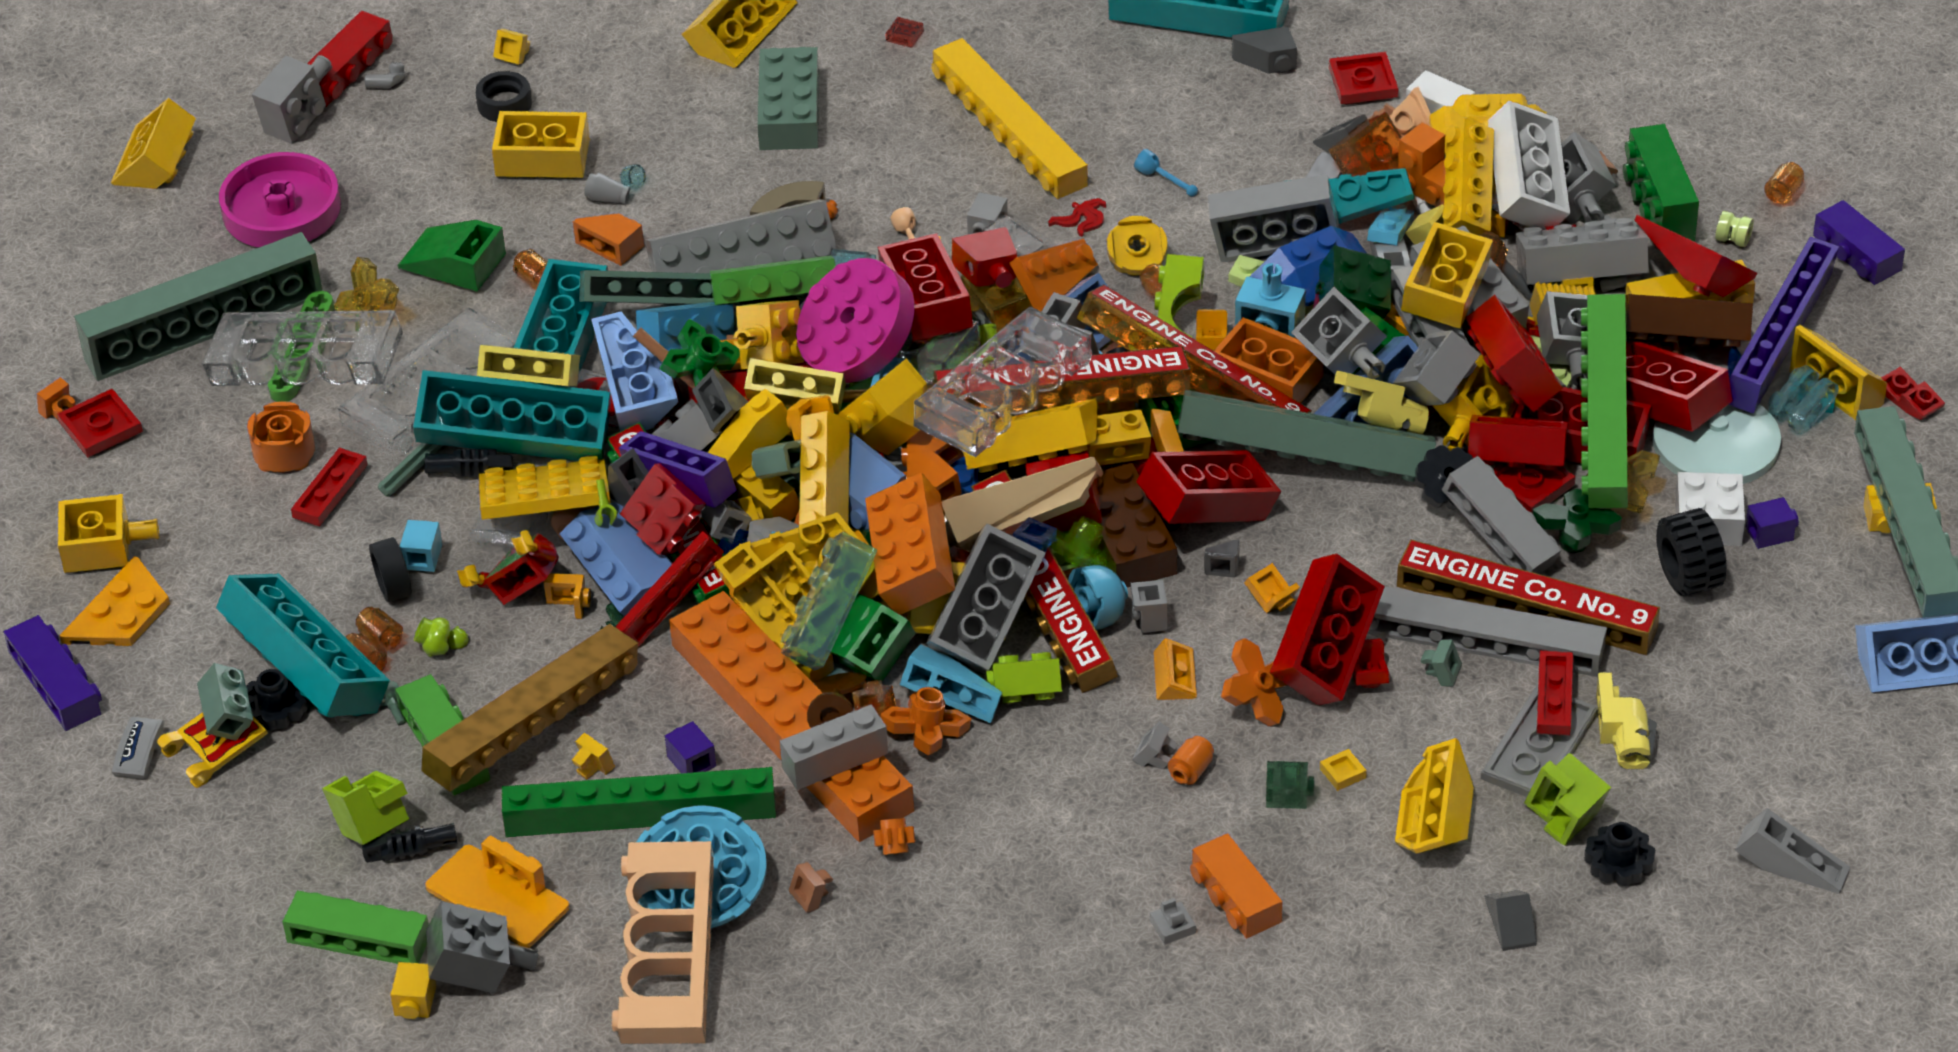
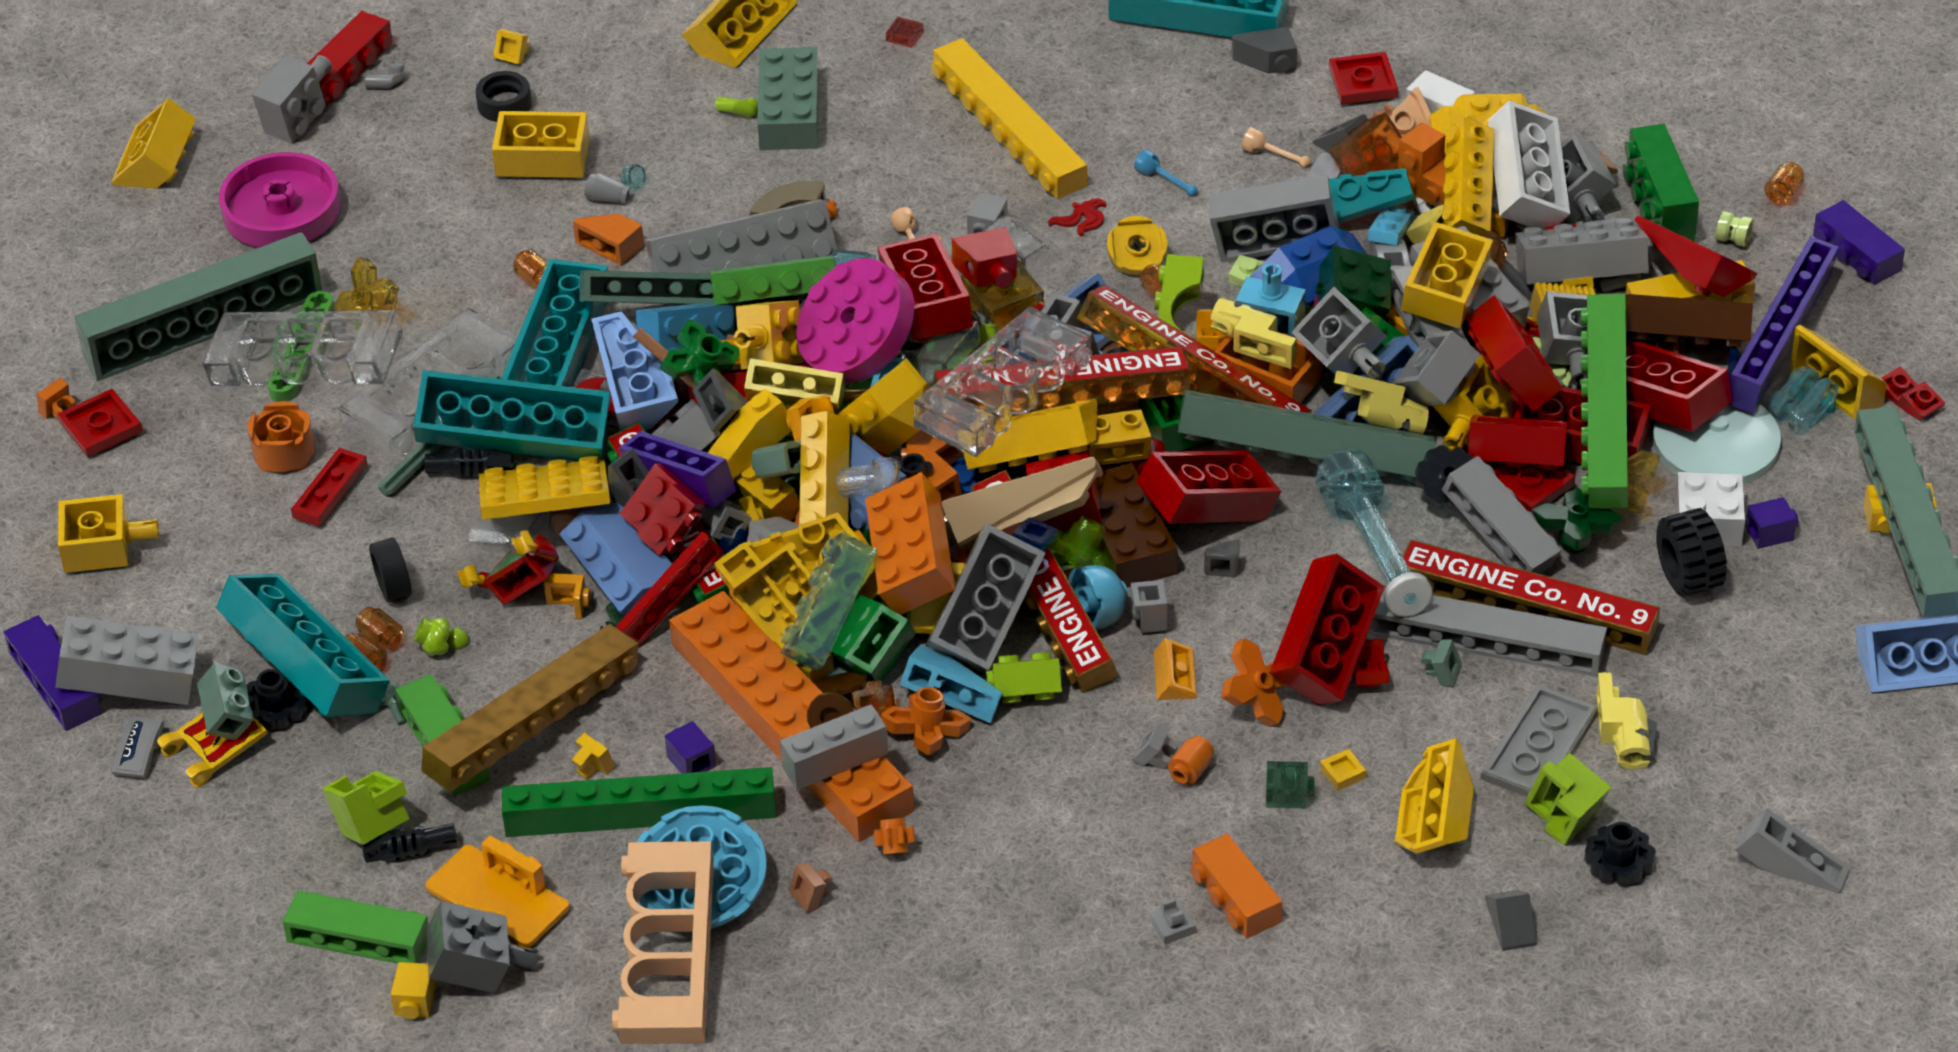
light orange wing [59,556,170,646] -> none
green slope [398,220,506,292] -> none
medium azure brick [400,520,443,572] -> none
light yellow brick [477,345,580,386] -> none
lime hand [594,479,617,527] -> none
orange wing [1010,238,1098,316] -> none
light orange slope [1151,409,1184,452] -> none
light orange bracket [1244,563,1300,613] -> none
red plate [1536,650,1573,735] -> none
none -> light grey brick [55,616,198,705]
none -> lime arm [715,97,758,118]
none -> clear piece [836,457,901,498]
none -> black plate [898,453,933,479]
none -> light yellow plate [1210,297,1297,369]
none -> light nougat hinge [1242,127,1311,168]
none -> clear light blue piece [1315,449,1433,618]

